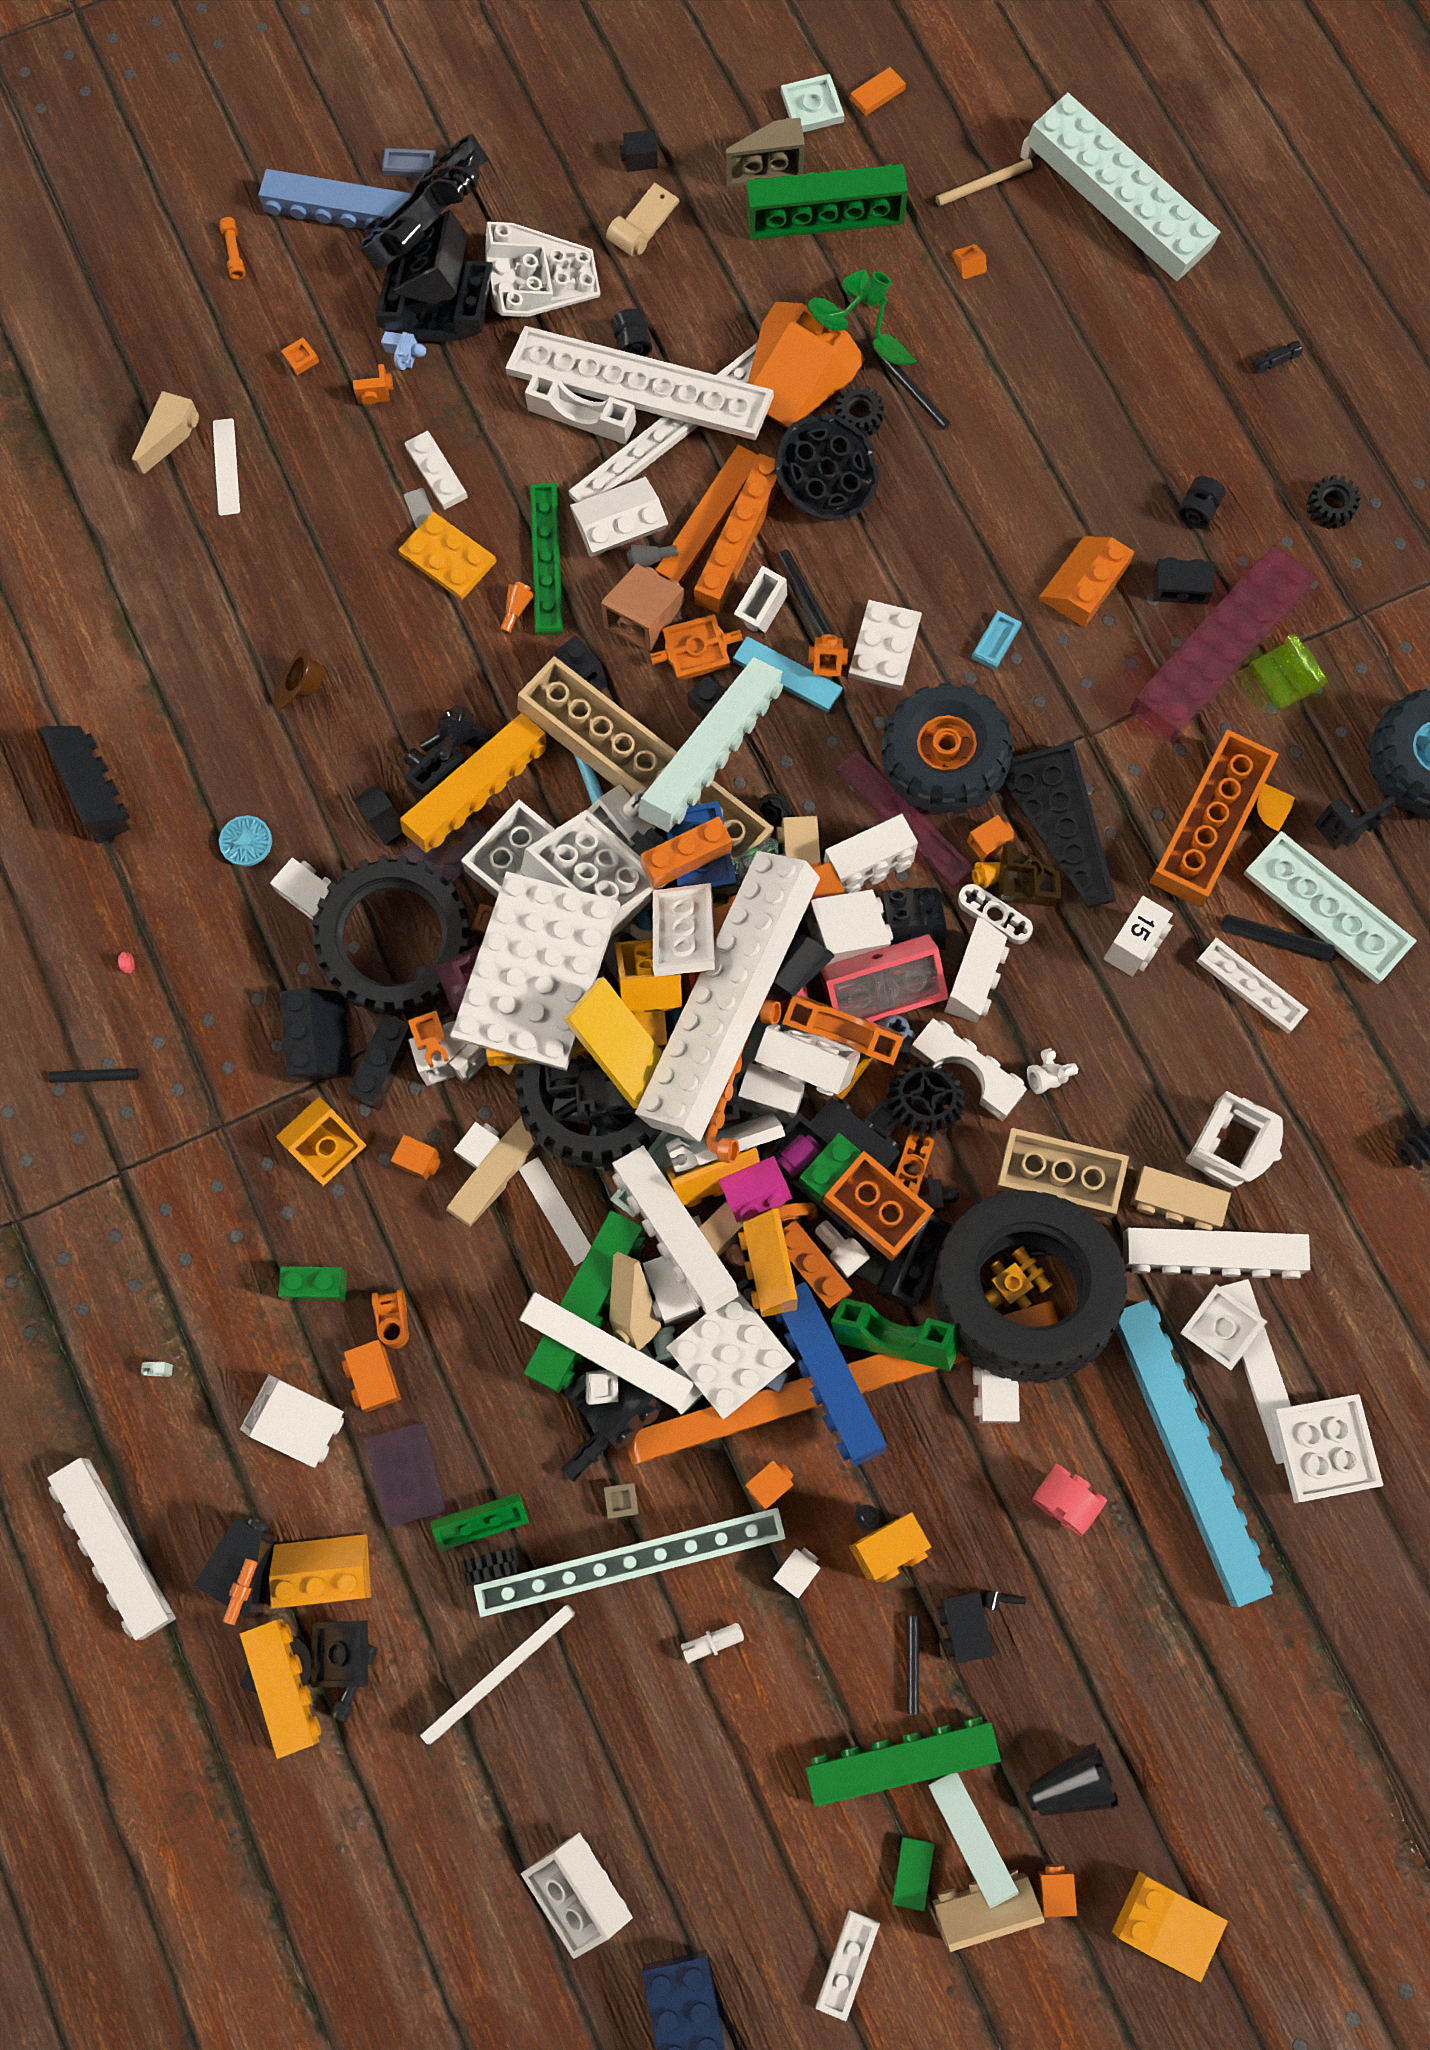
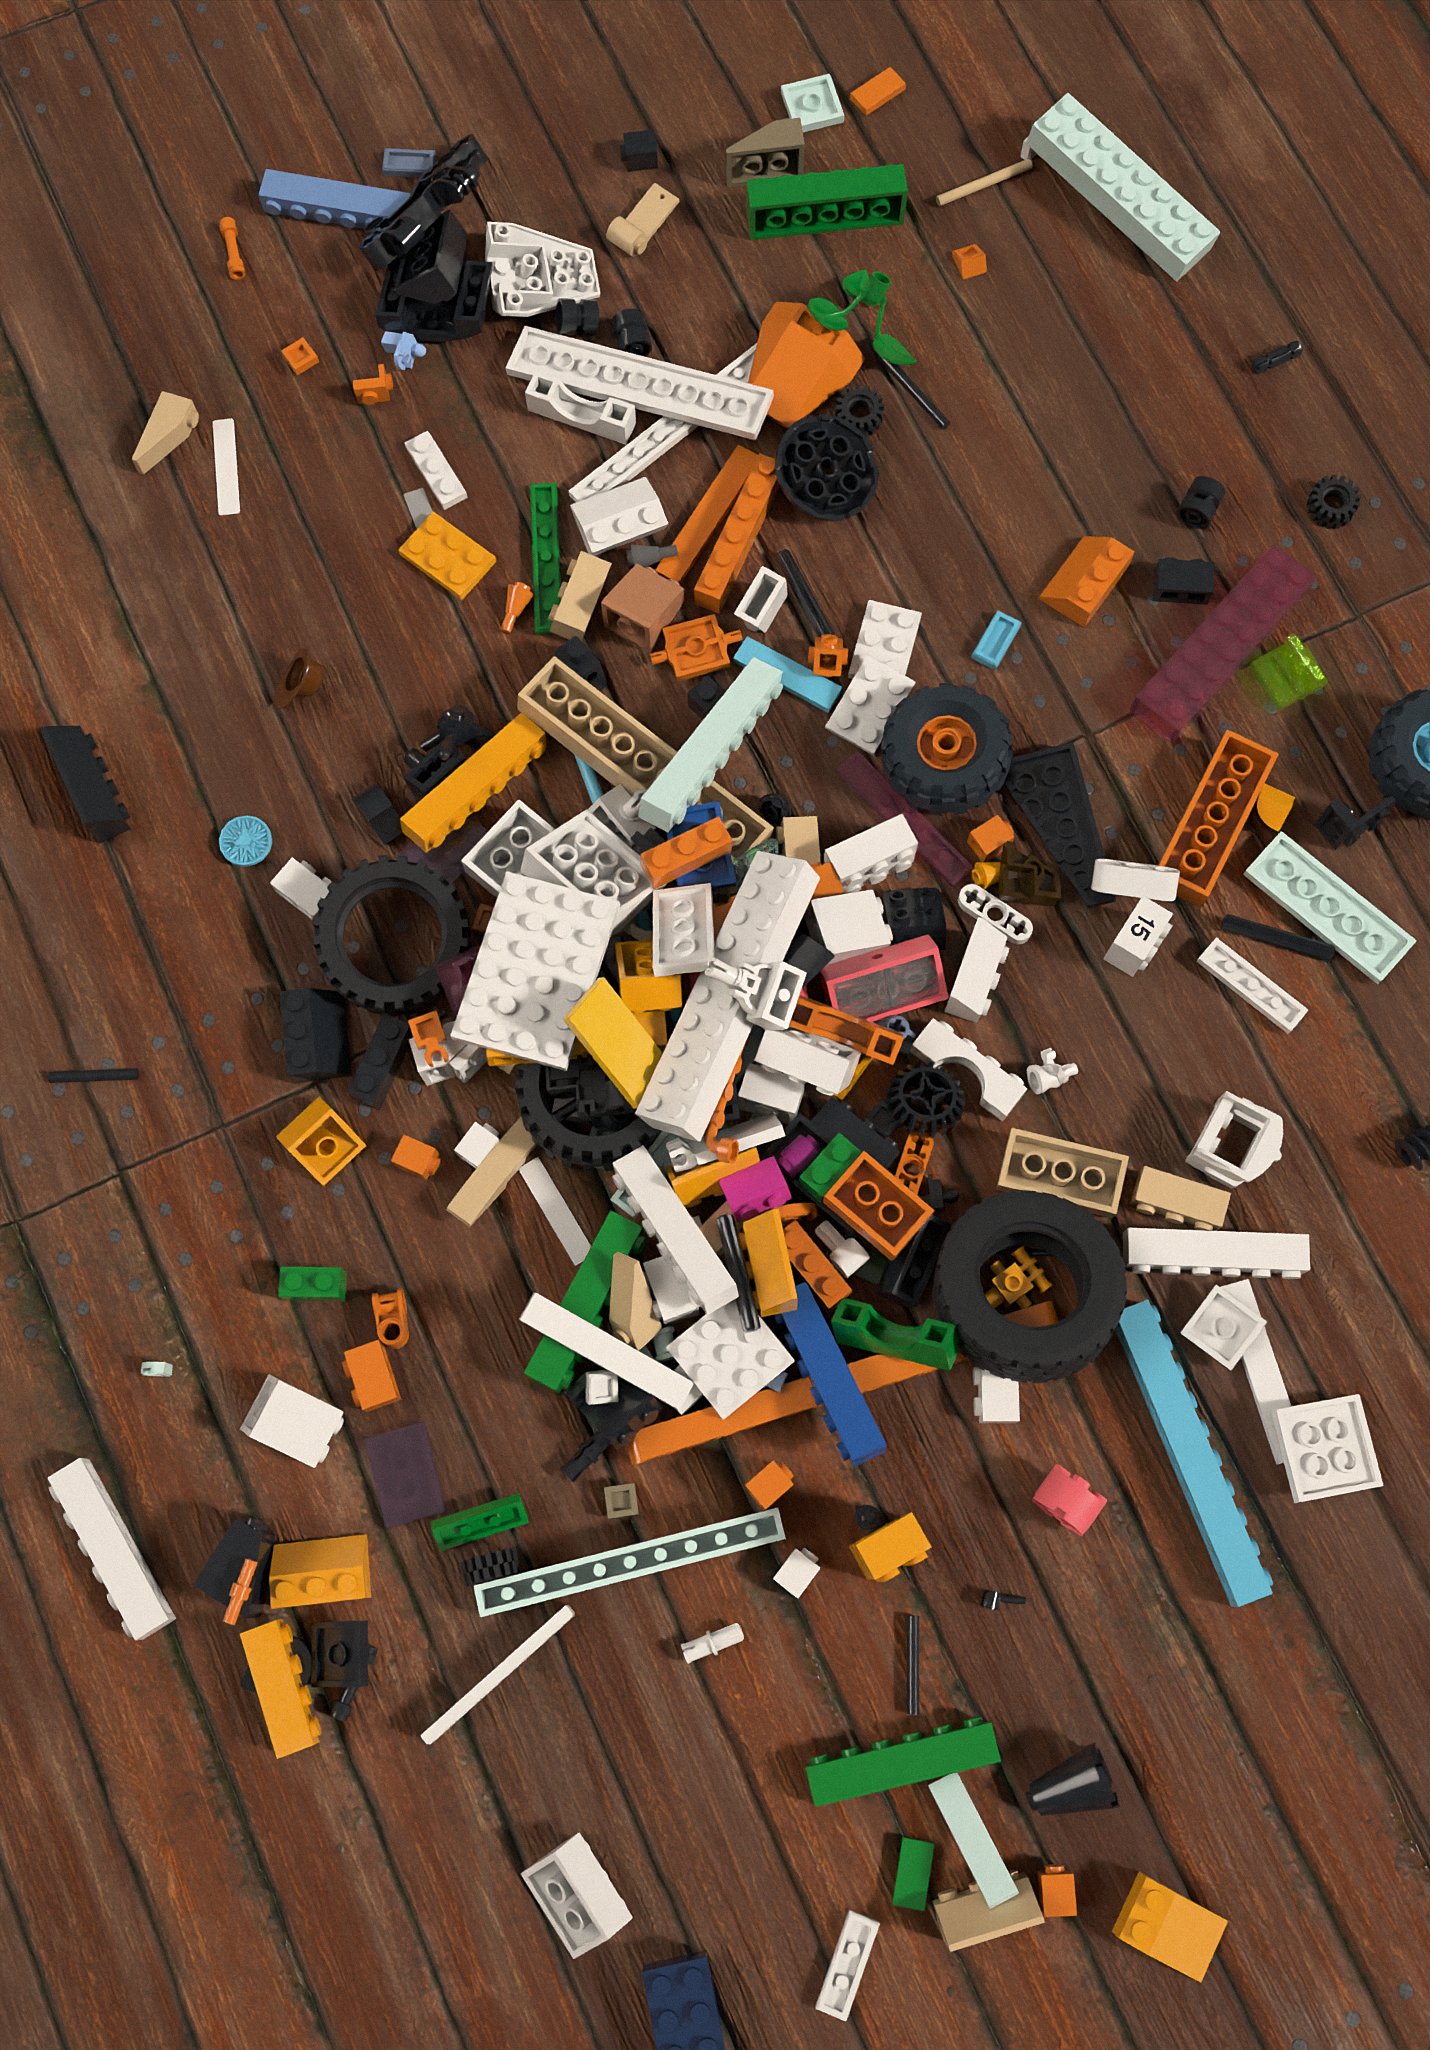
coral piece [118,952,135,973] -> none
black brick [936,1591,994,1664] -> none
none -> tan brick [548,551,612,641]
none -> black wheel [555,298,599,336]
none -> white brick [705,957,807,1031]
none -> black axle [717,1214,761,1333]
none -> white plate [825,655,916,756]
none -> white beam [1091,859,1180,901]

